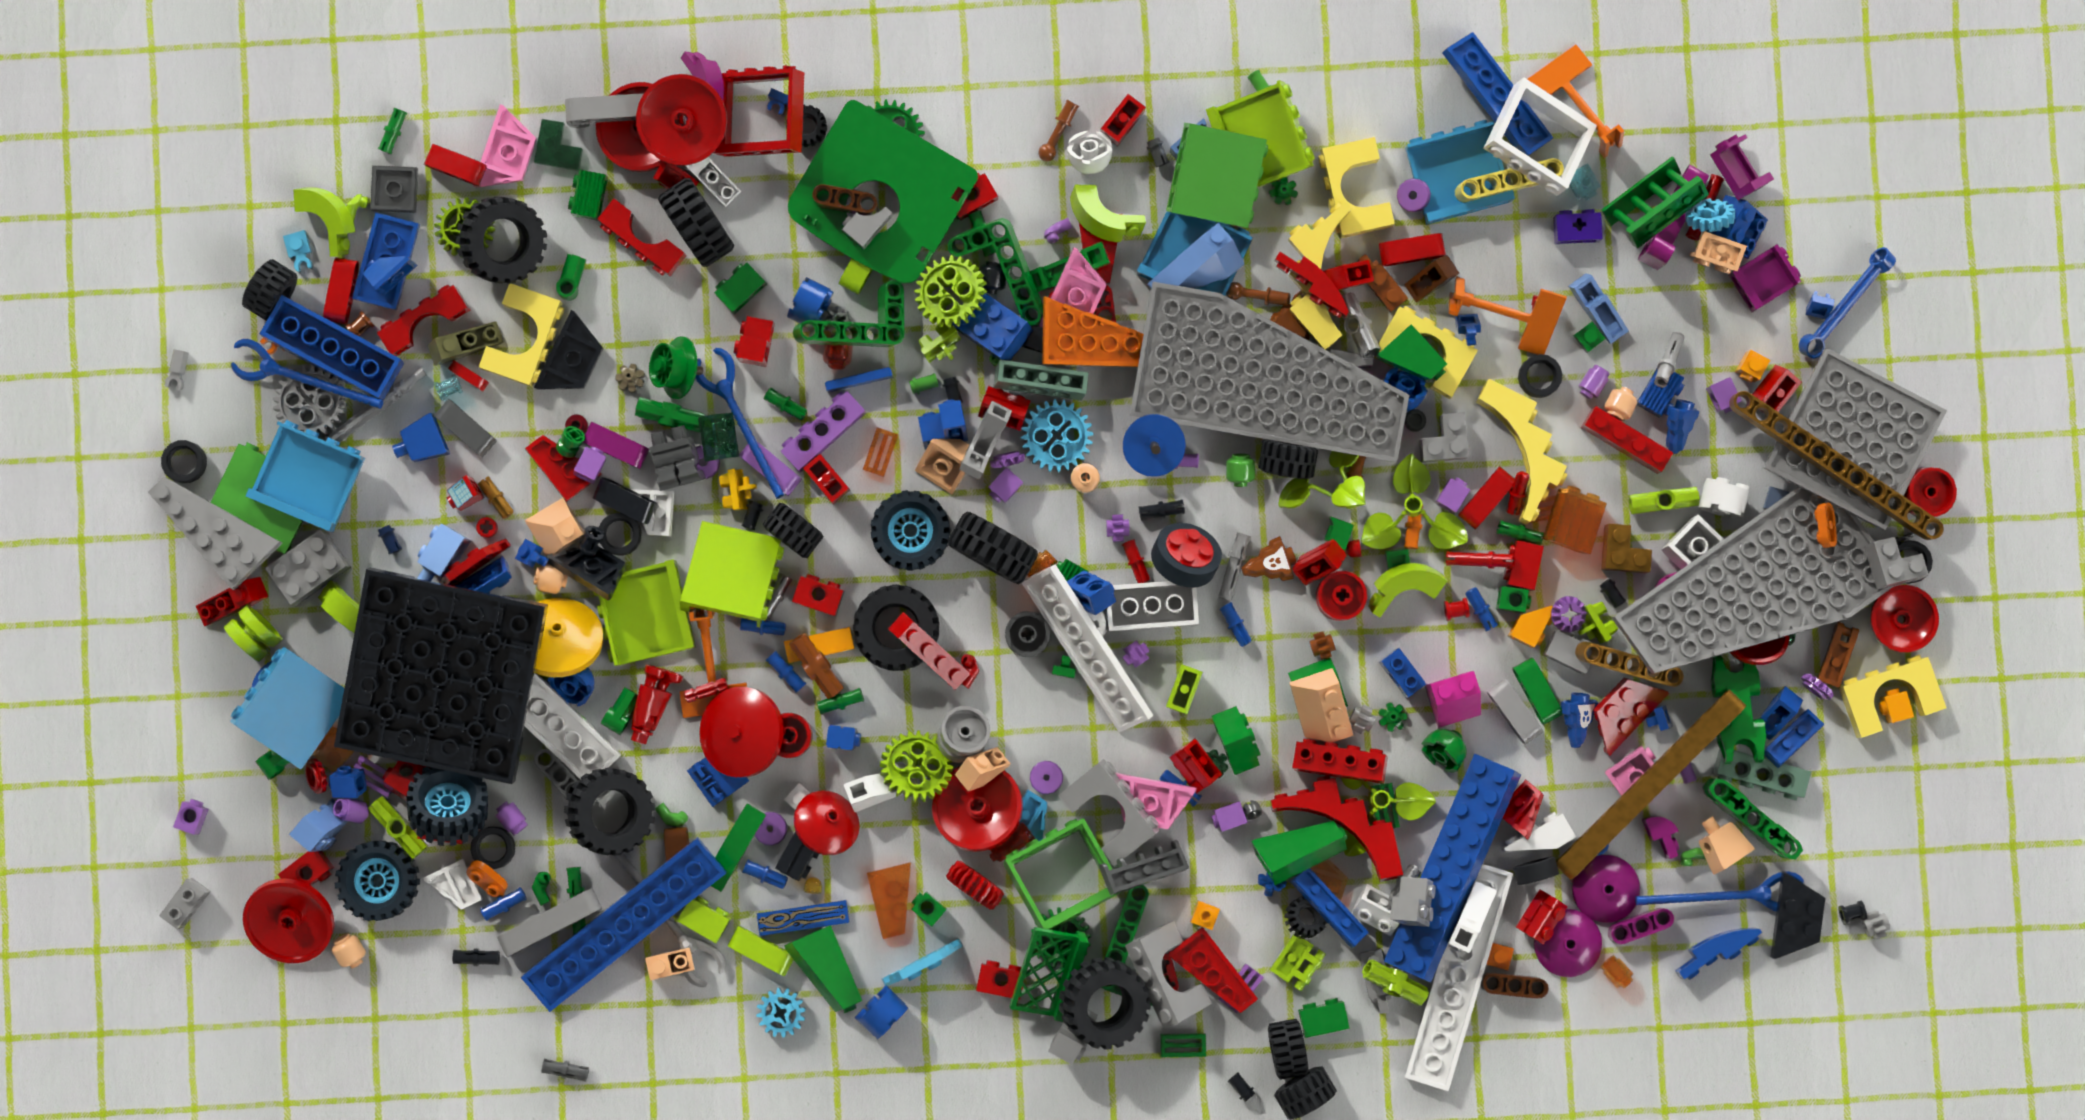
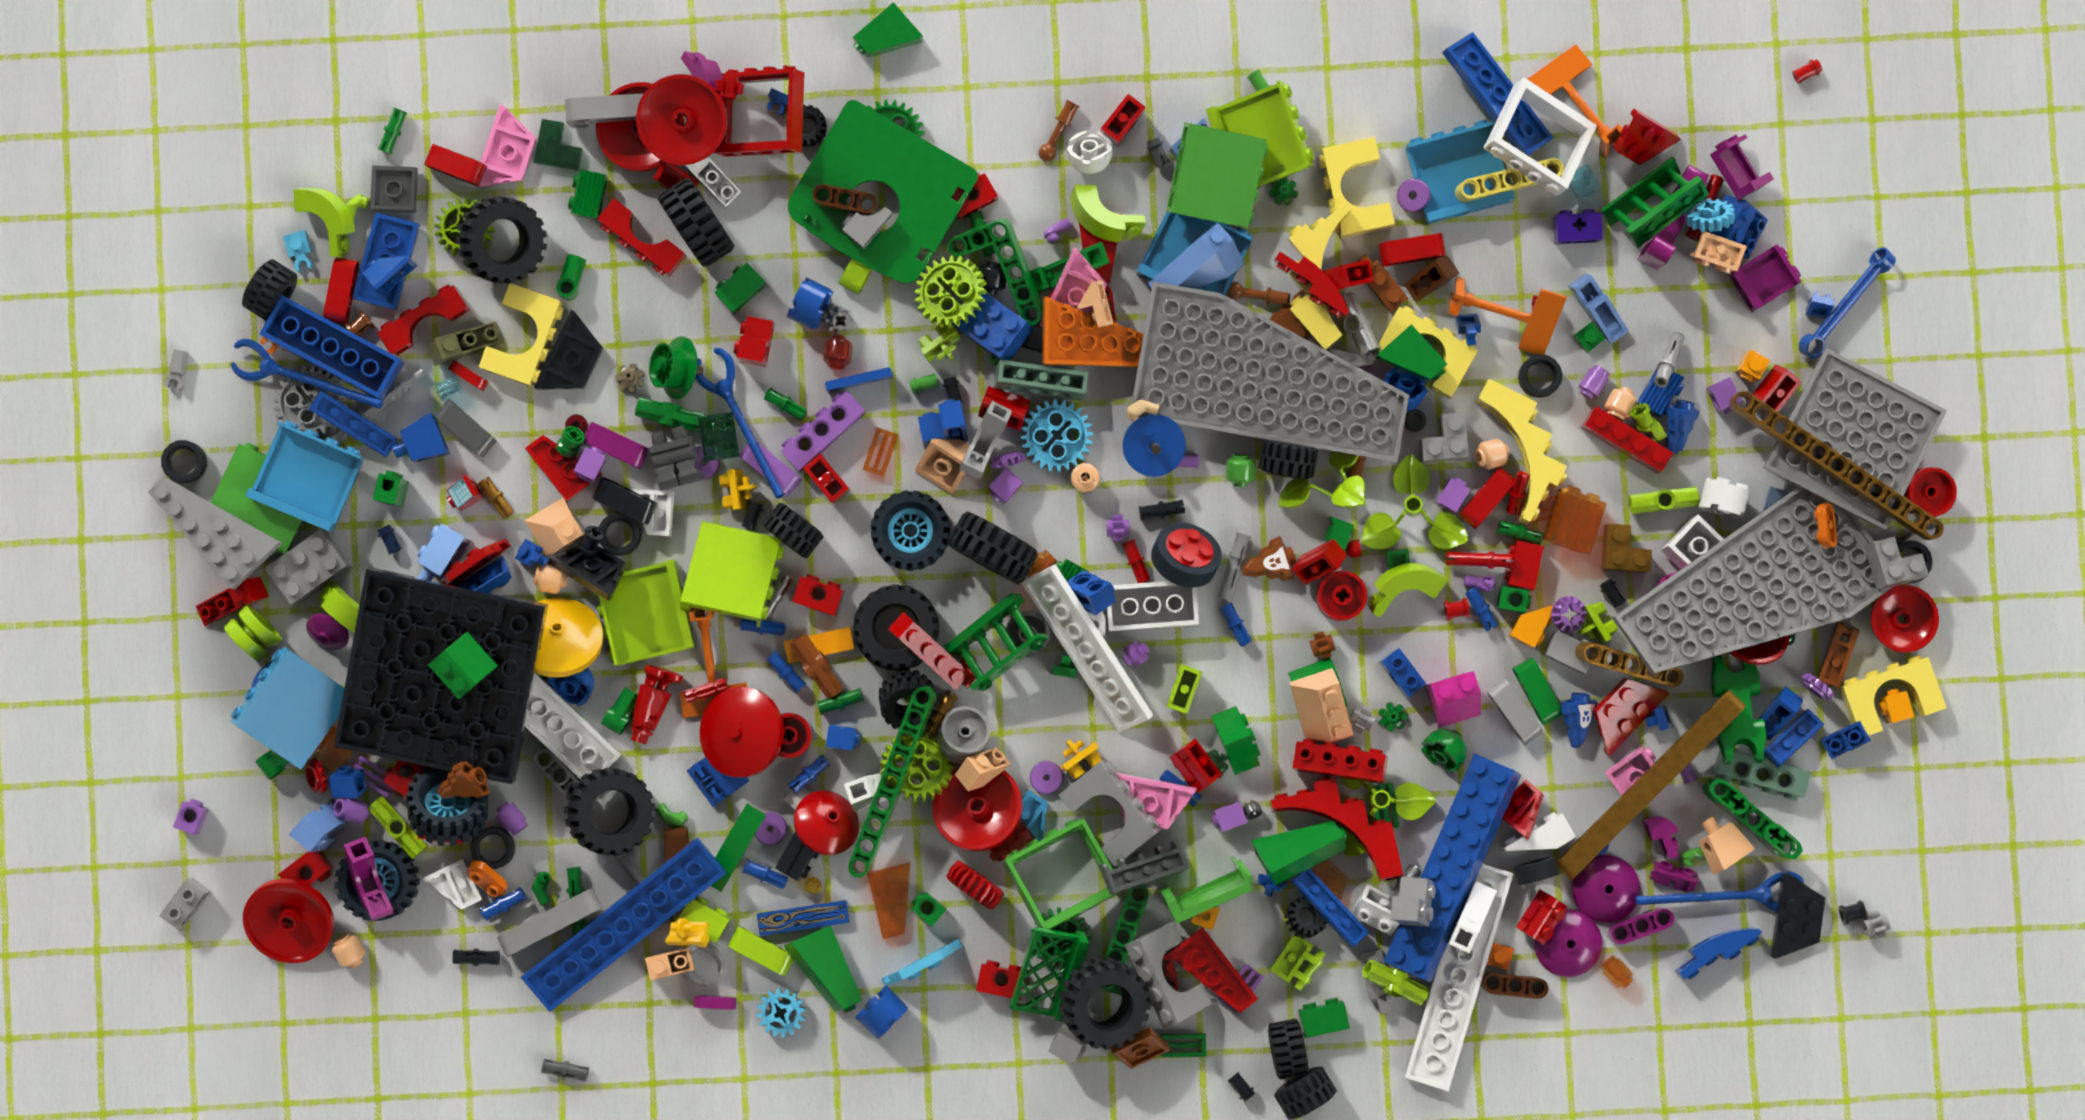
red bush [476,517,498,538] -> none
green beam [793,280,905,347] -> none
orange pin [1404,505,1423,549] -> none
none -> magenta dish [306,614,349,650]
none -> blue tile [308,390,398,457]
none -> magenta arch [344,837,393,922]
none -> green brick [373,470,409,508]
none -> green slope [428,631,498,699]
none -> dark orange rock [437,761,490,798]
none -> yellow hips [665,918,710,947]
none -> magenta beam [693,995,737,1009]
none -> red gear [715,74,744,100]
none -> blue pin [787,754,831,795]
none -> green beam [848,686,936,878]
none -> green slope [853,2,923,58]
none -> black tyre [878,669,937,729]
none -> pearl gold pin [924,690,958,736]
none -> green fence [944,593,1048,692]
none -> yellow hips [1059,740,1102,780]
none -> light nougat slope [1077,280,1113,328]
none -> dark orange tile [1111,1027,1170,1069]
none -> tan arm [1126,400,1160,421]
none -> bright green panel [1160,856,1254,924]
none -> medium lavender arm [1464,575,1495,592]
none -> light nougat head [1475,439,1510,470]
none -> red wing [1613,108,1681,165]
none -> lime connector [1630,403,1667,442]
none -> magenta hinge [1649,861,1699,893]
none -> red pin [1792,59,1823,84]
none -> blue slope [1821,720,1871,759]

